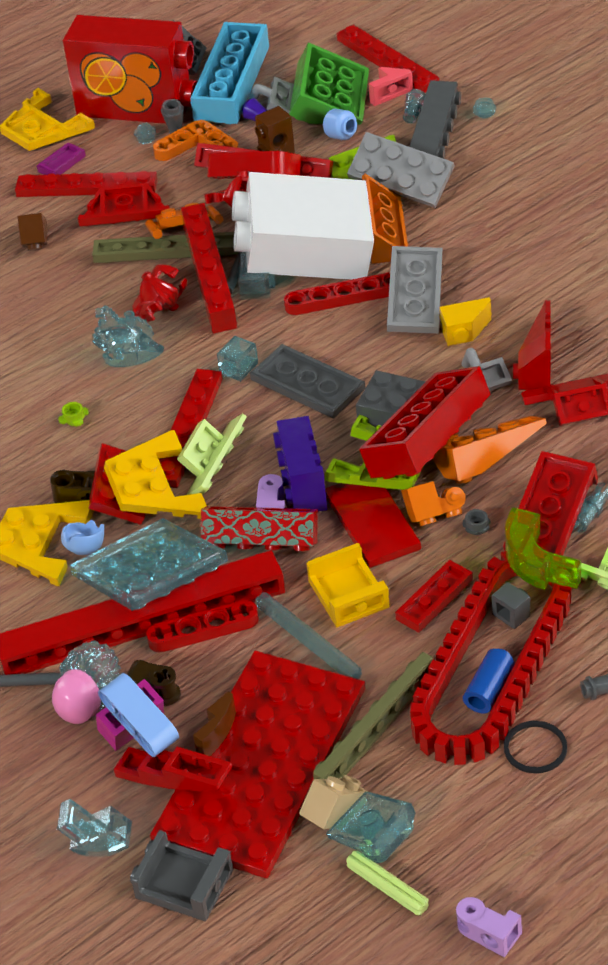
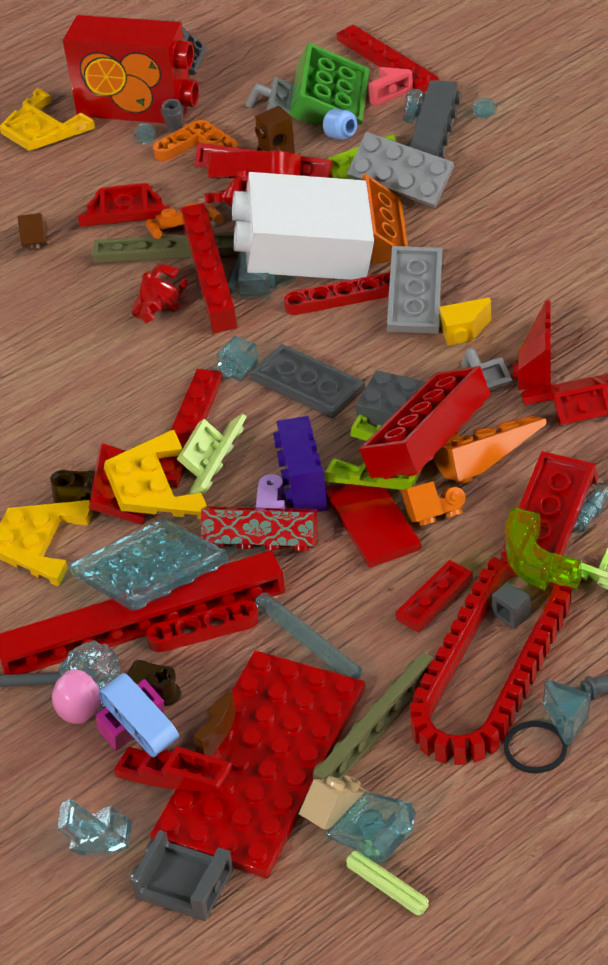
red plate [15,171,158,197] -> none
magenta tile [36,142,86,175] -> none
lime plate [58,402,89,427] -> none
light blue hair [61,520,104,555] -> none
clear light blue helmet [92,305,164,367] -> none
medium azure brick [190,22,269,124] -> none
dark purple cone [242,98,267,121] -> none
yellow panel [306,543,390,628] -> none
lavender leg [456,897,522,958] -> none
dark grey plate [462,509,491,535] -> none
blue brick [463,648,515,714] -> none
none -> clear light blue slope [543,680,591,745]

